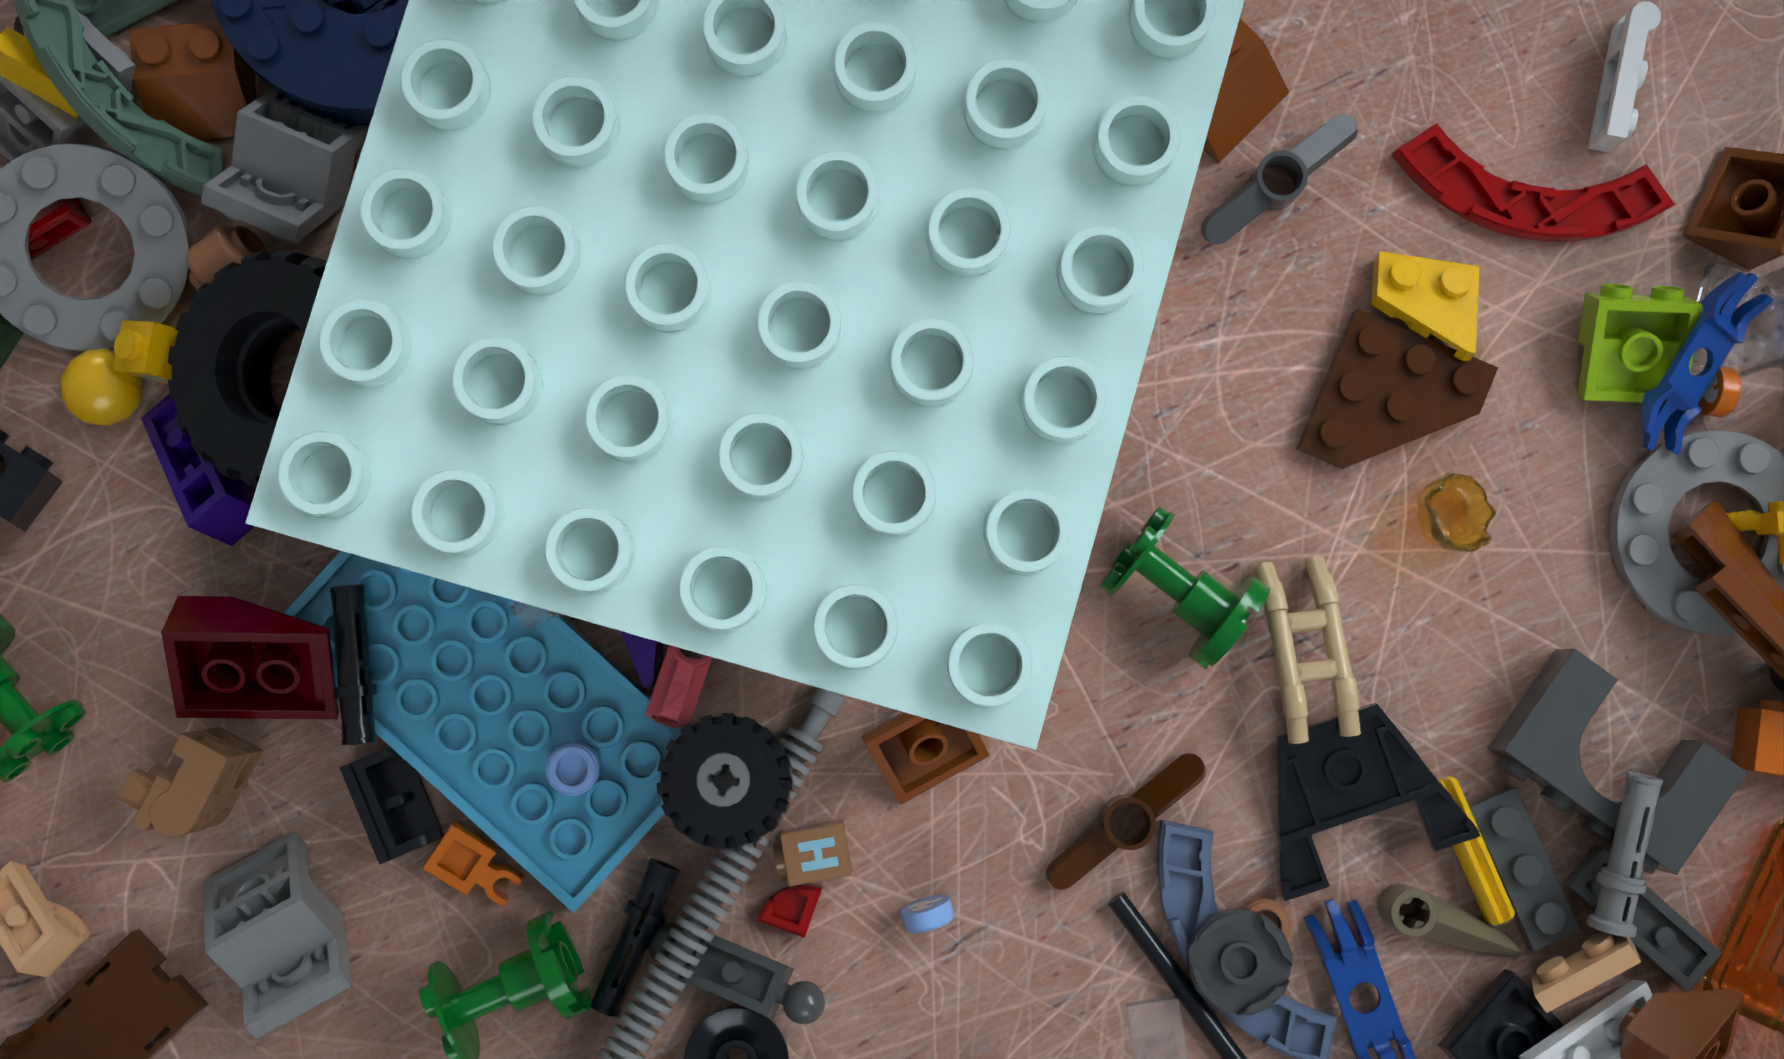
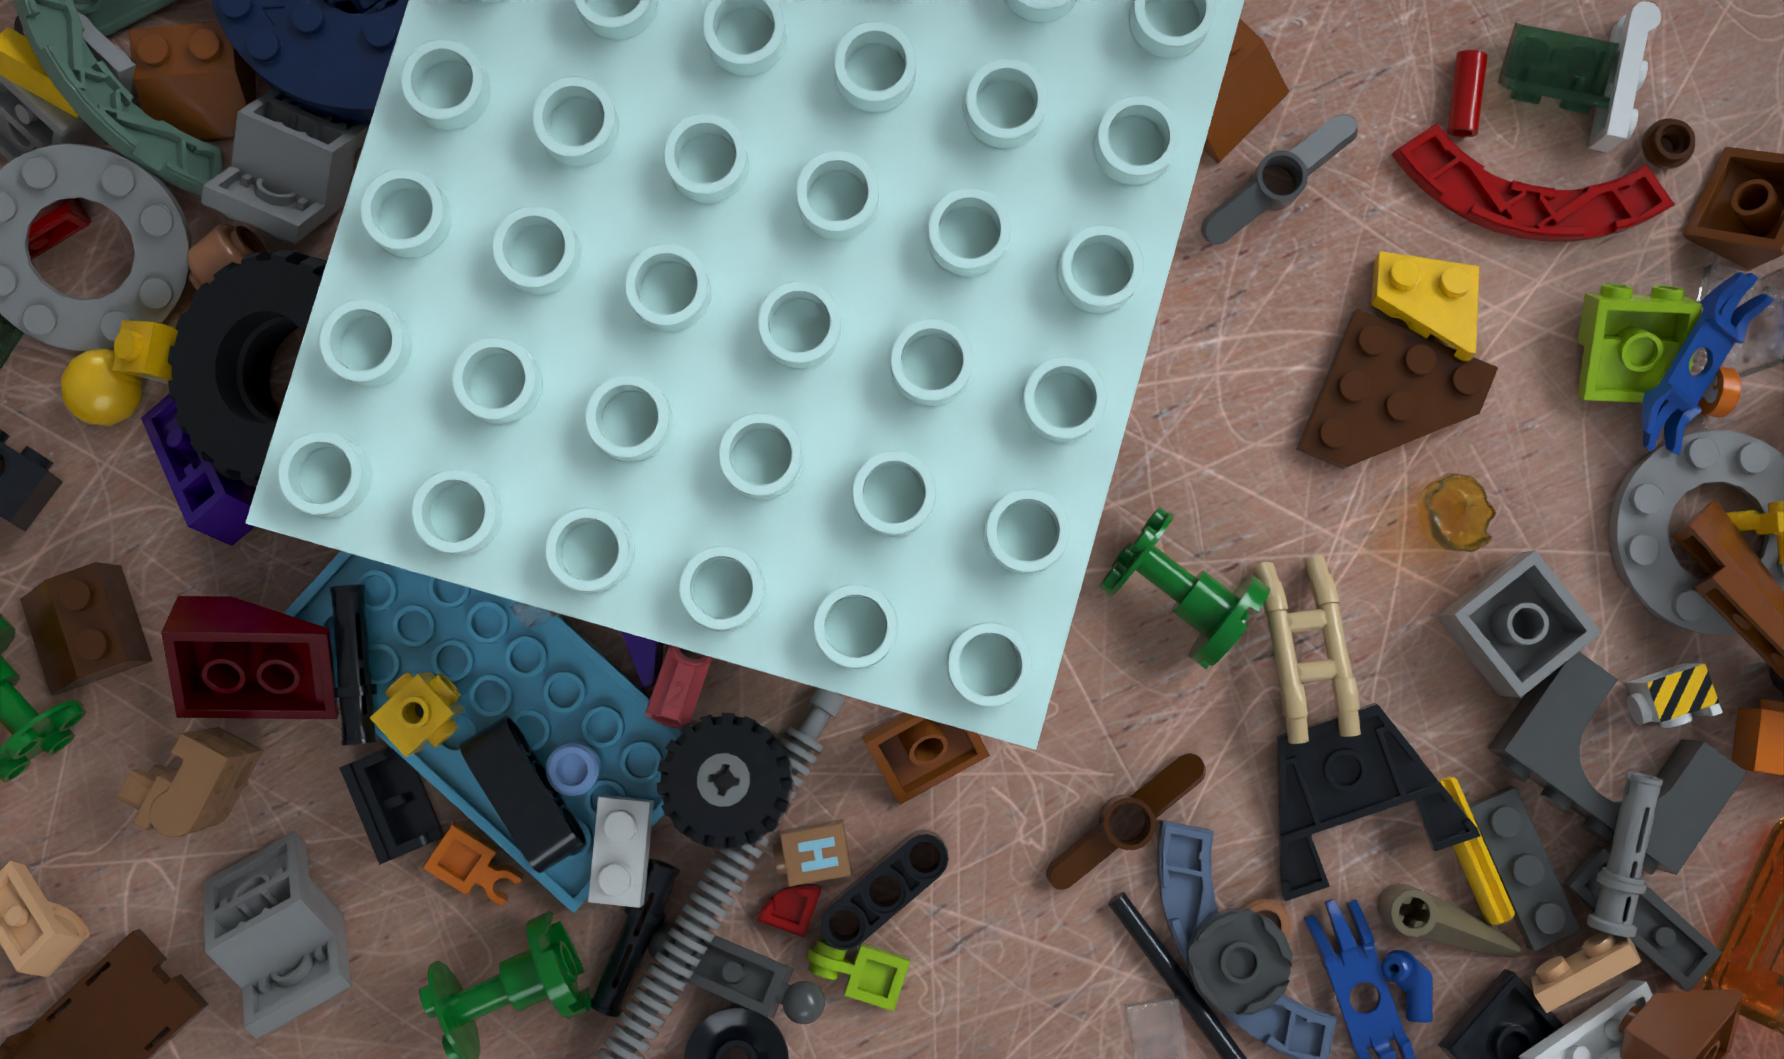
light blue tile [900,895,955,933] -> none
none -> reddish brown slope [20,562,153,696]
none -> yellow brick [370,671,465,757]
none -> black beam [460,715,587,873]
none -> white plate [588,795,654,908]
none -> lime plate [806,939,910,1012]
none -> black beam [821,830,949,950]
none -> blue arm [1381,949,1433,1023]
none -> light grey brick [1436,550,1602,698]
none -> red hinge [1447,50,1488,138]
none -> clear green bracket [1497,22,1619,114]
none -> brick [1626,663,1723,728]
none -> reddish brown plate [1642,118,1695,169]

